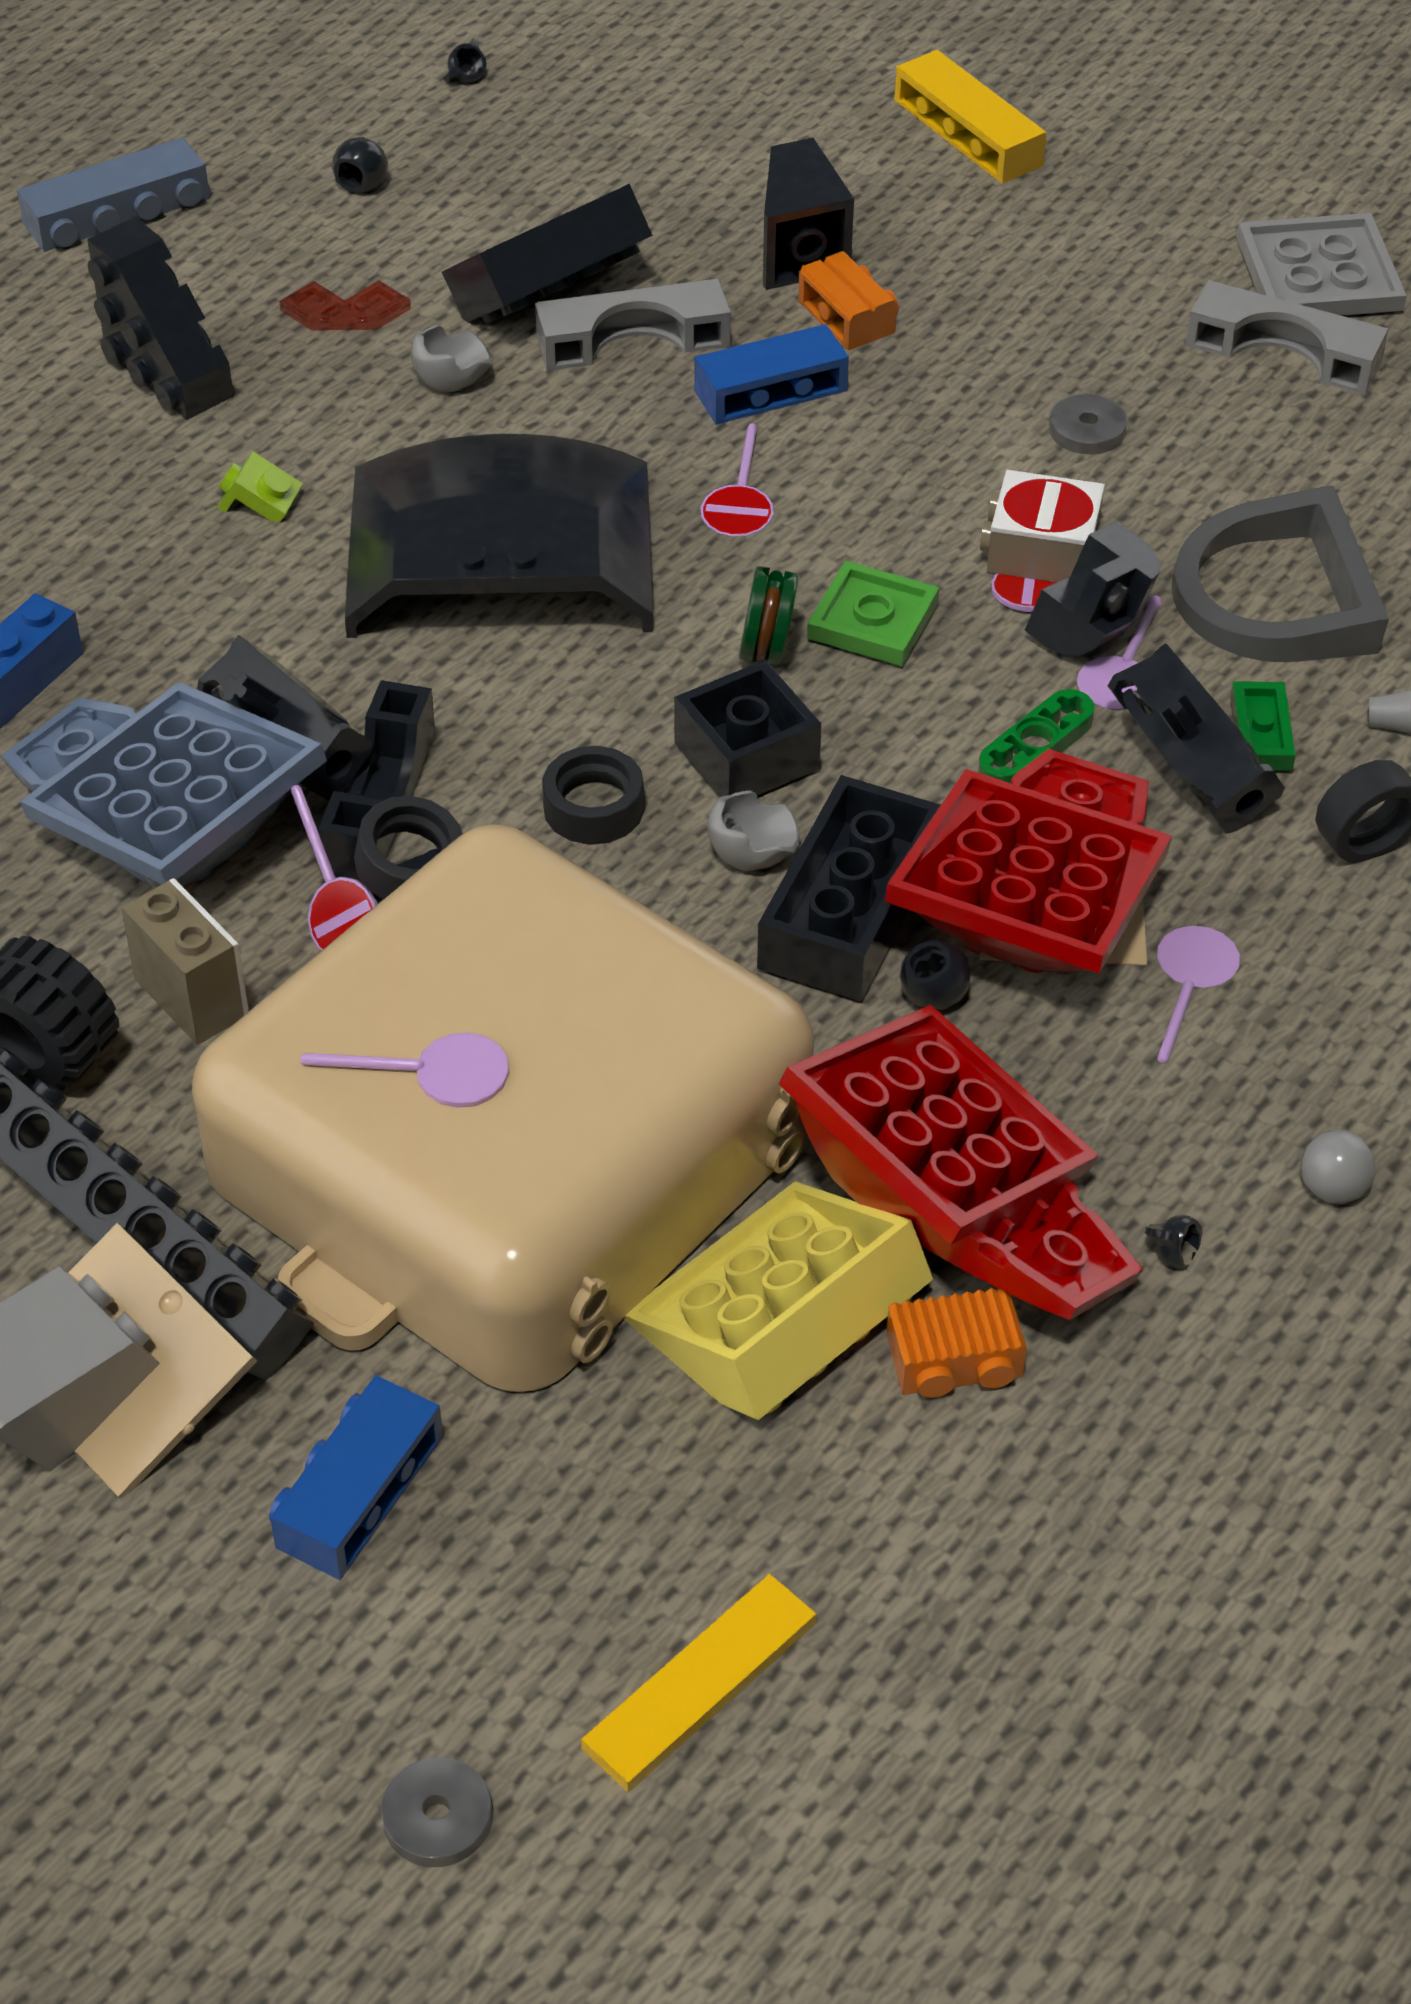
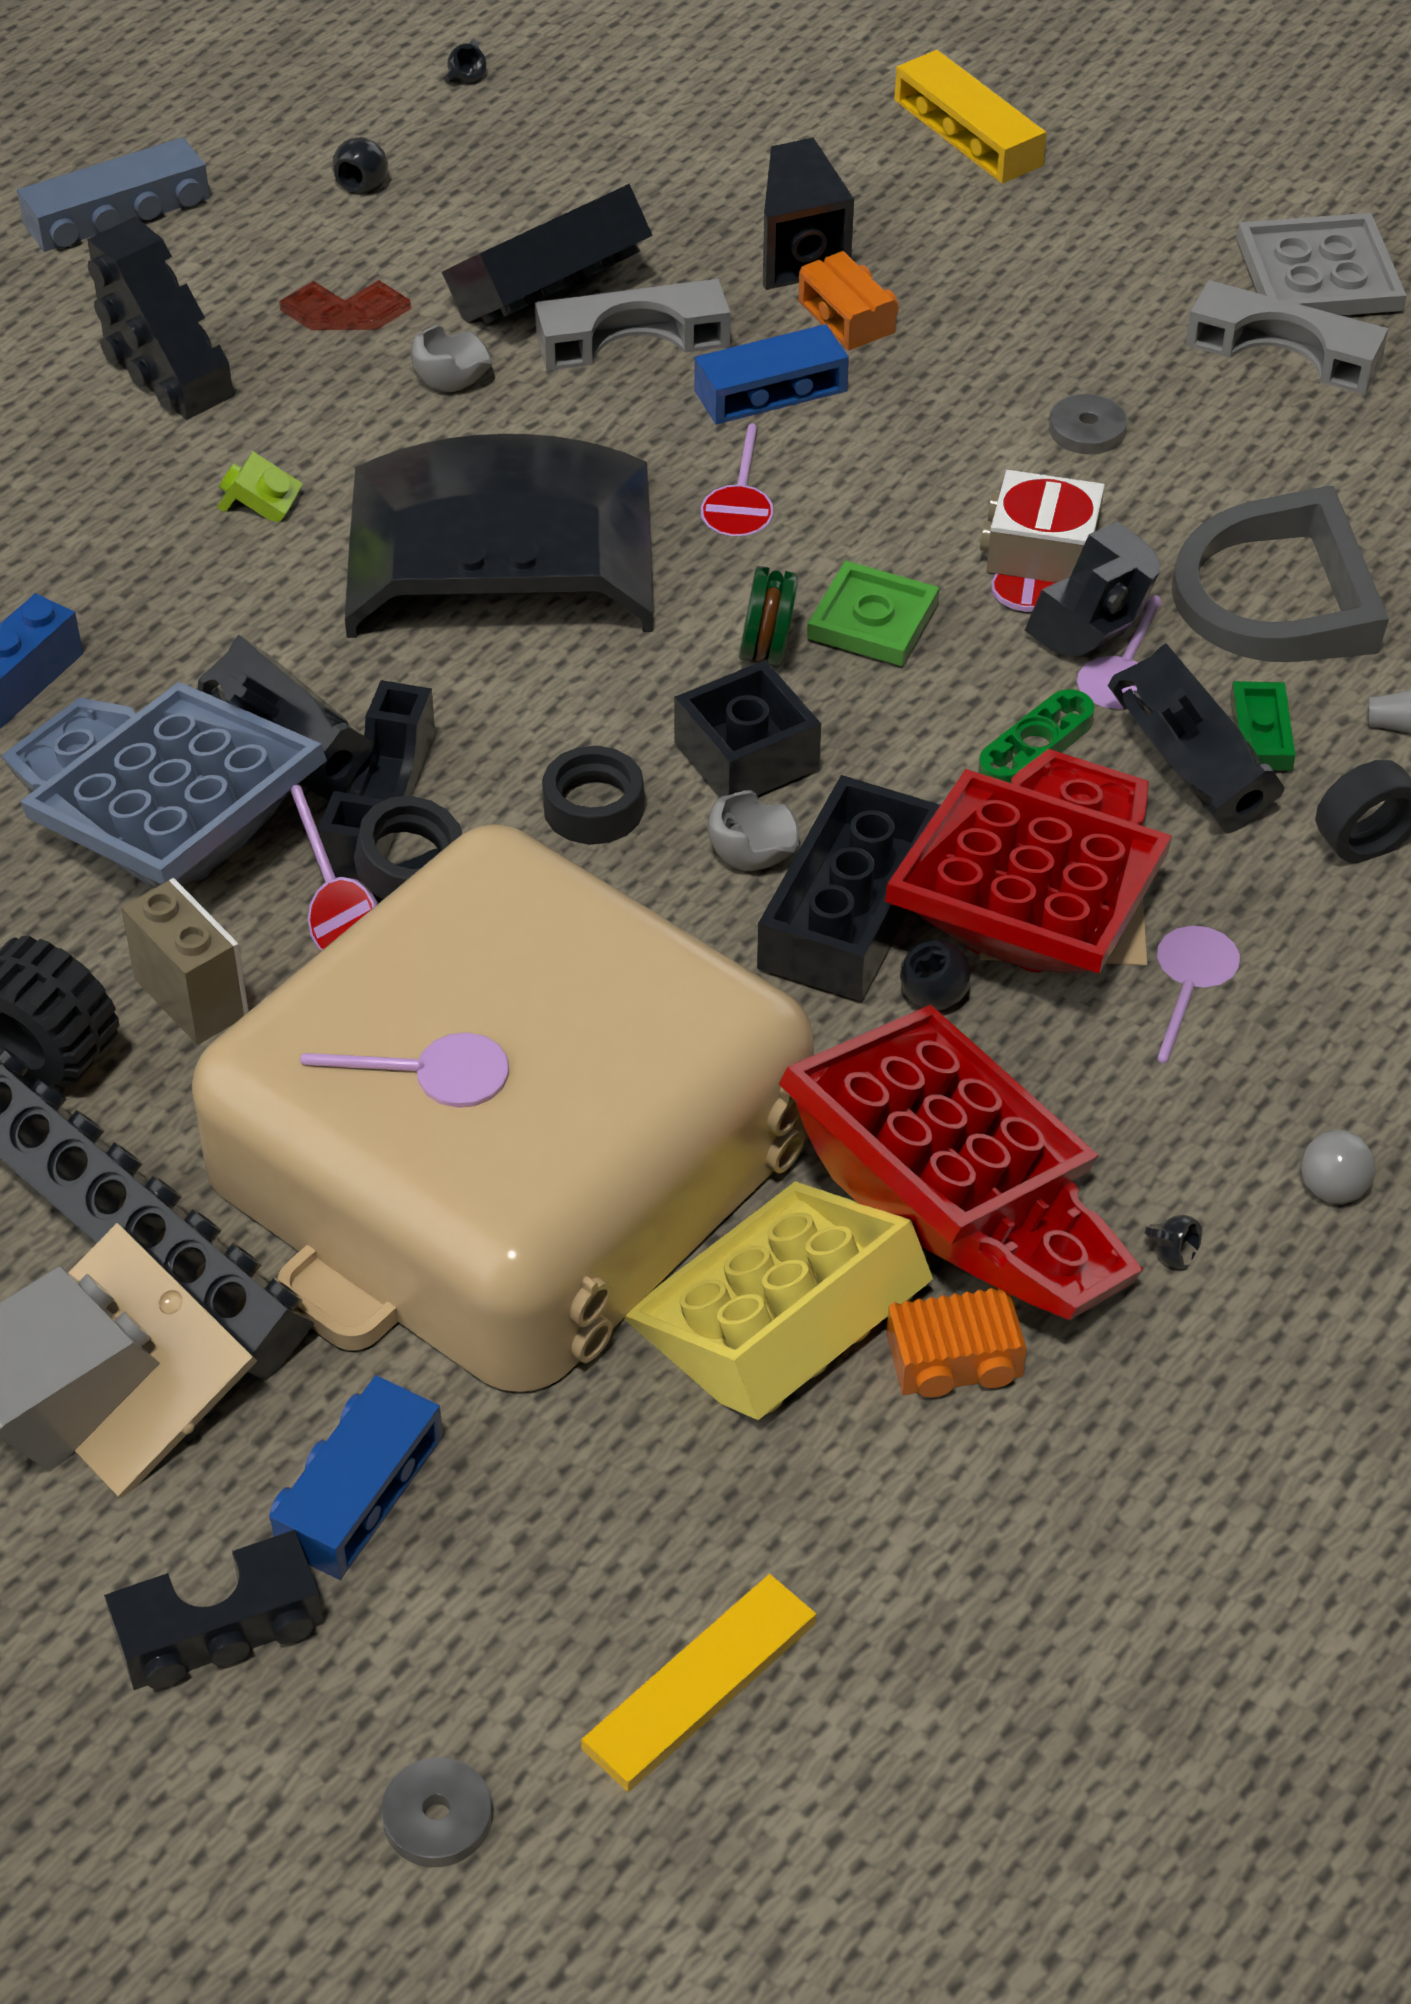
none -> black arch [104,1530,324,1690]

